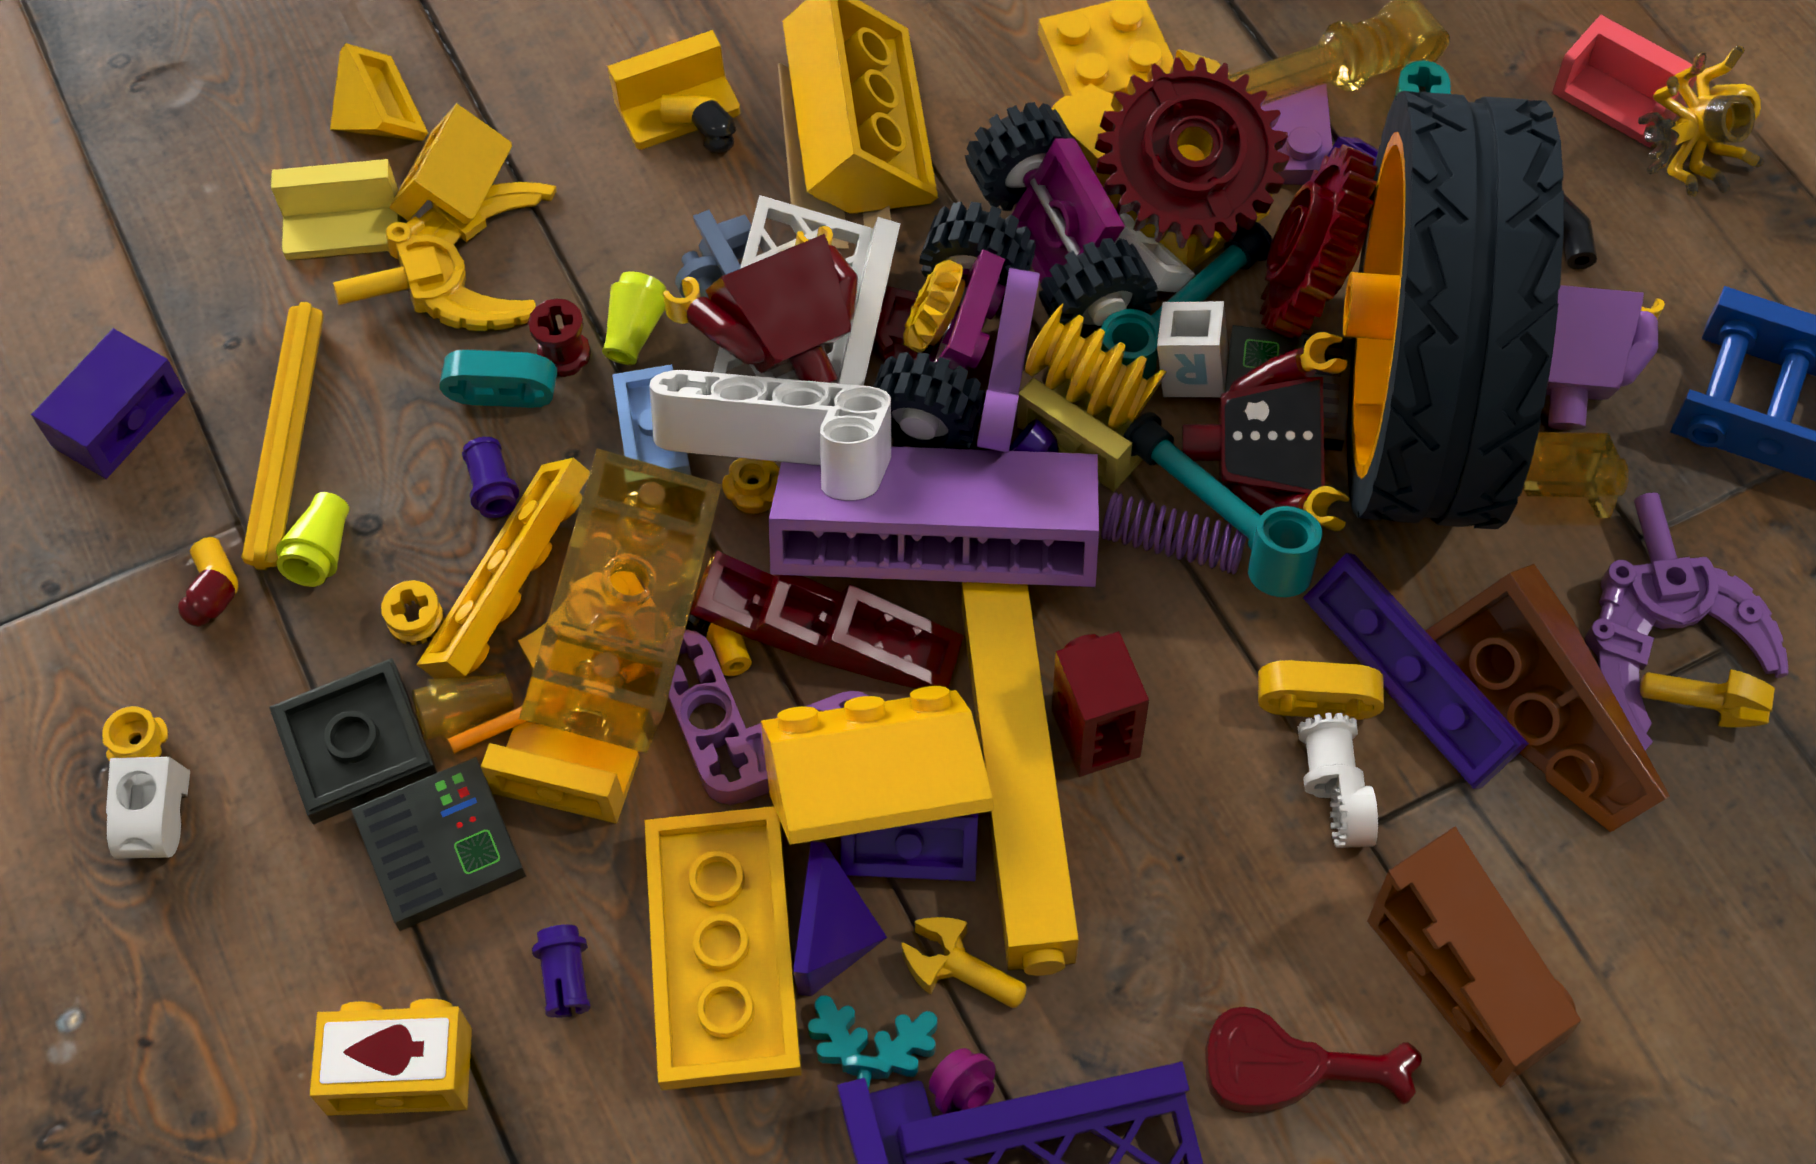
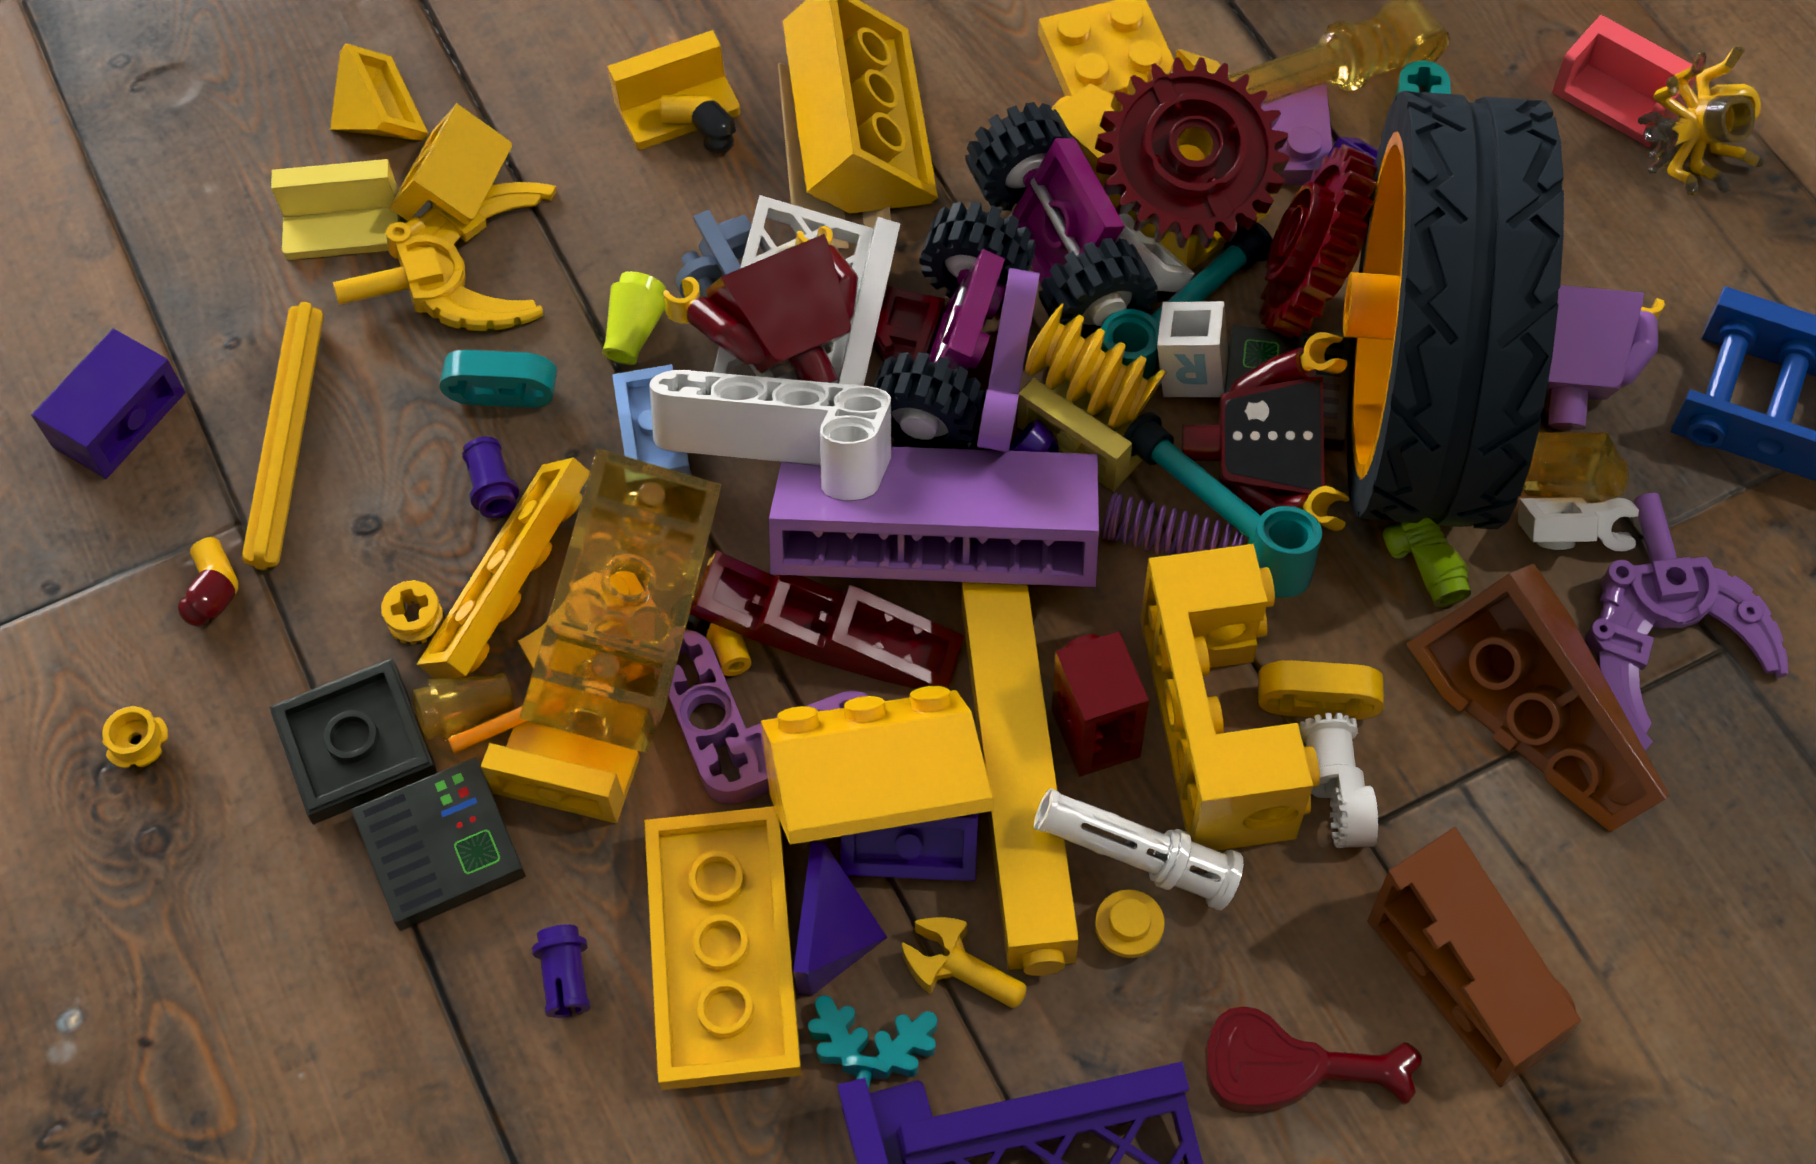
white leg [106,757,190,859] -> none
neon yellow cone [276,492,350,587] -> none
brick [310,999,472,1116] -> none
dark red bush [528,298,591,377] -> none
yellow plate [722,458,780,514] -> none
yellow gear [903,260,965,353] -> none
magenta plate [929,1048,996,1114] -> none
dark purple tile [1303,553,1529,789] -> none
black arm [1563,194,1597,270] -> none
yellow bar [1639,669,1775,727] -> none
none -> white pin [1034,788,1243,910]
none -> yellow plate [1095,889,1165,958]
none -> yellow plate [1140,544,1320,851]
none -> lime arm [1382,517,1471,607]
none -> white plate [1517,497,1639,551]

